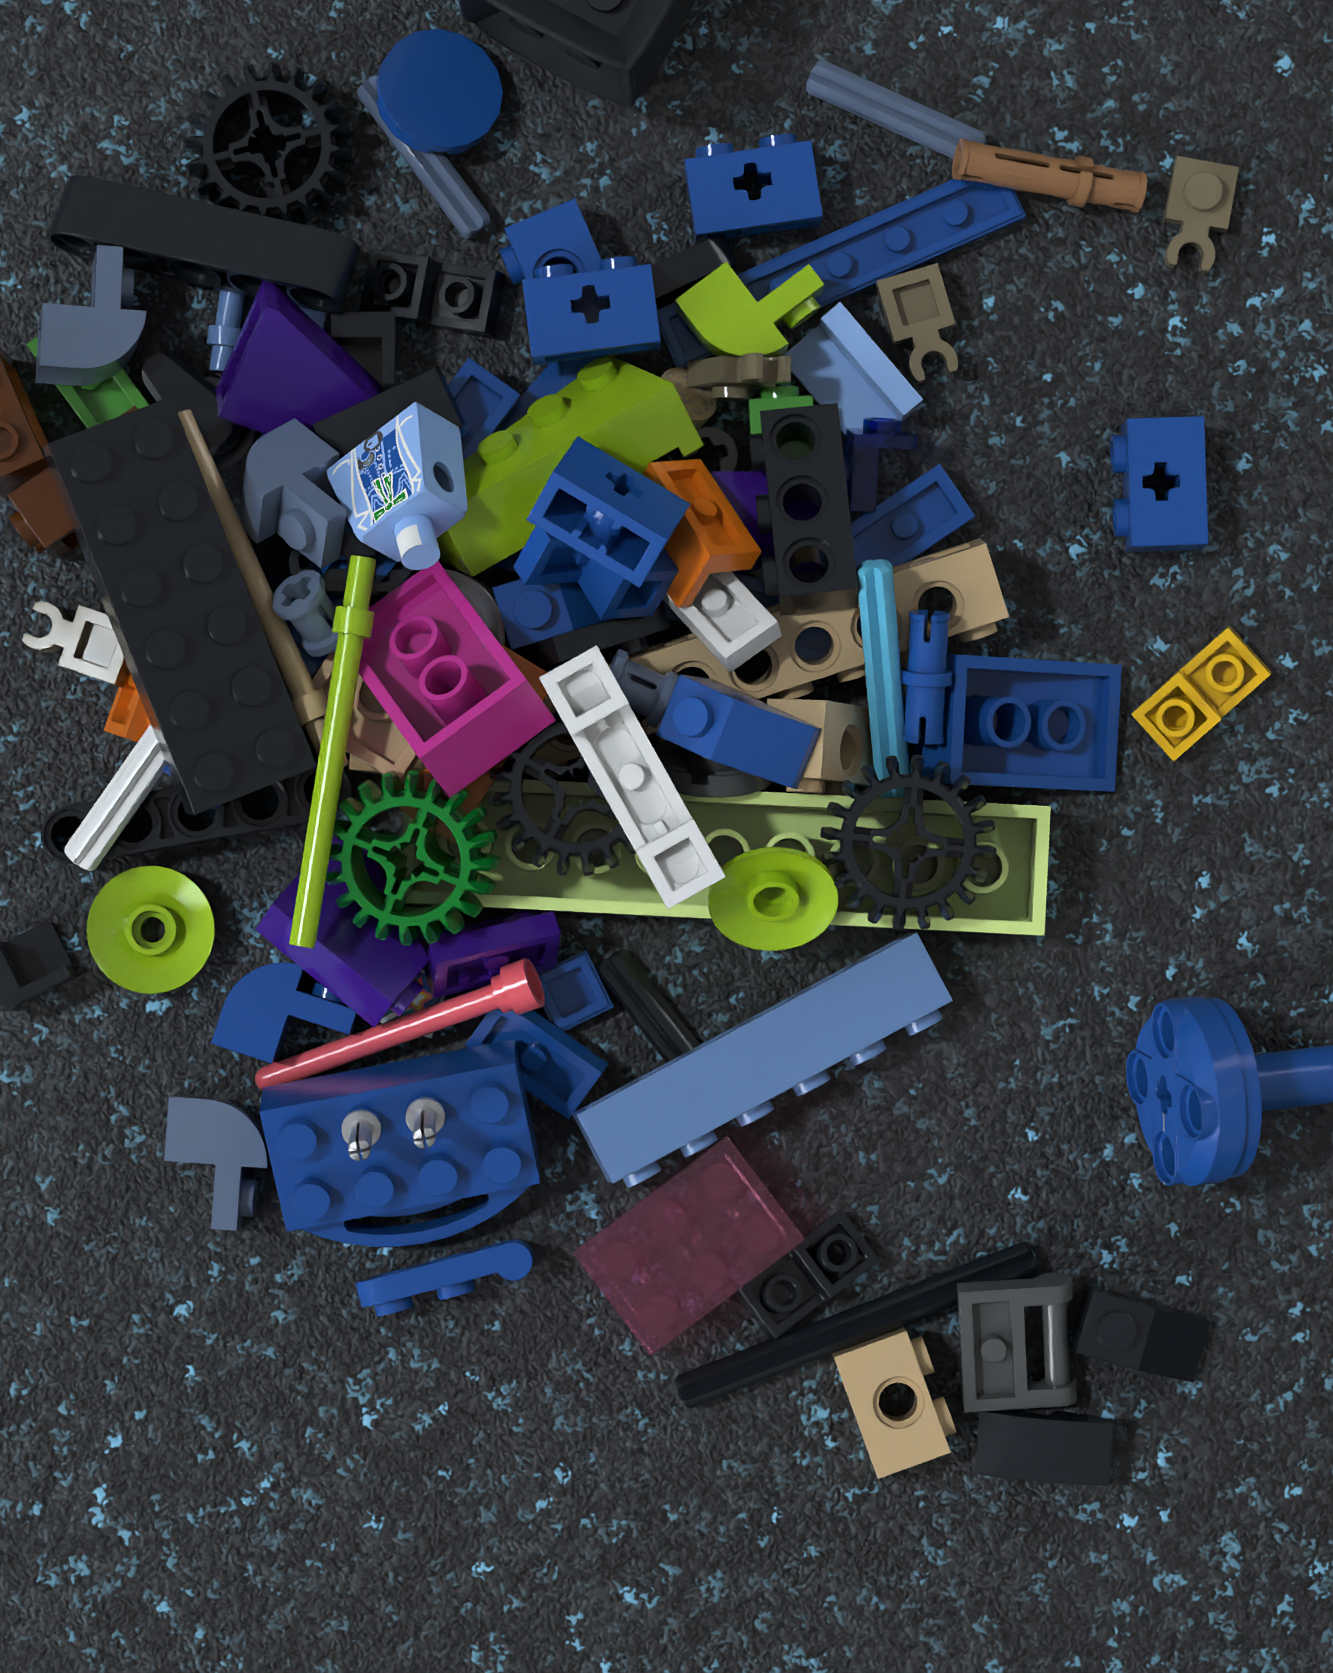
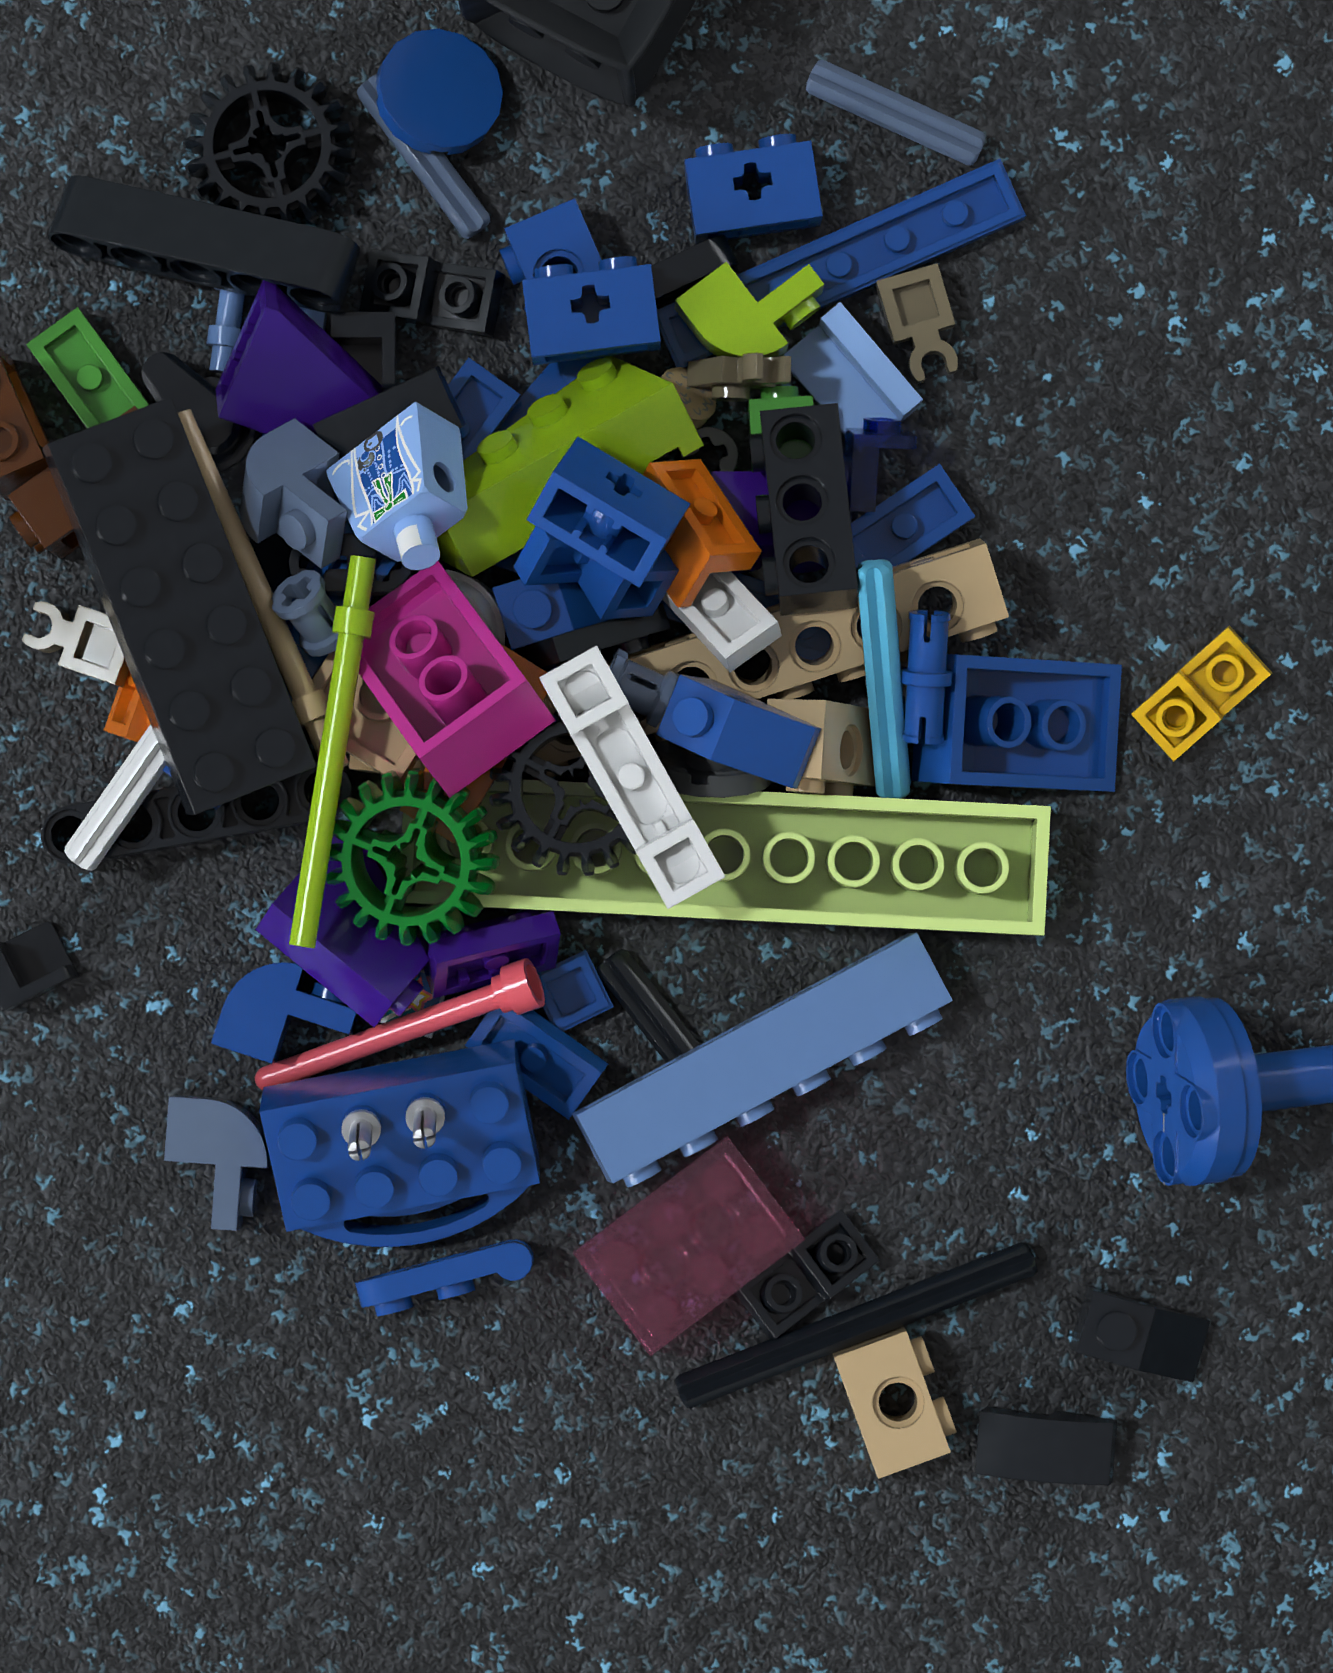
sand blue brick [35,245,146,386] -> none
lime dish [87,866,215,994] -> none
lime dish [708,847,838,951] -> none
black gear [820,754,996,930] -> none
medium nougat pin [952,138,1147,213] -> none
dark grey plate [957,1273,1078,1413] -> none
blue brick [1110,416,1208,552] -> none
dark tan plate [1163,156,1239,275] -> none

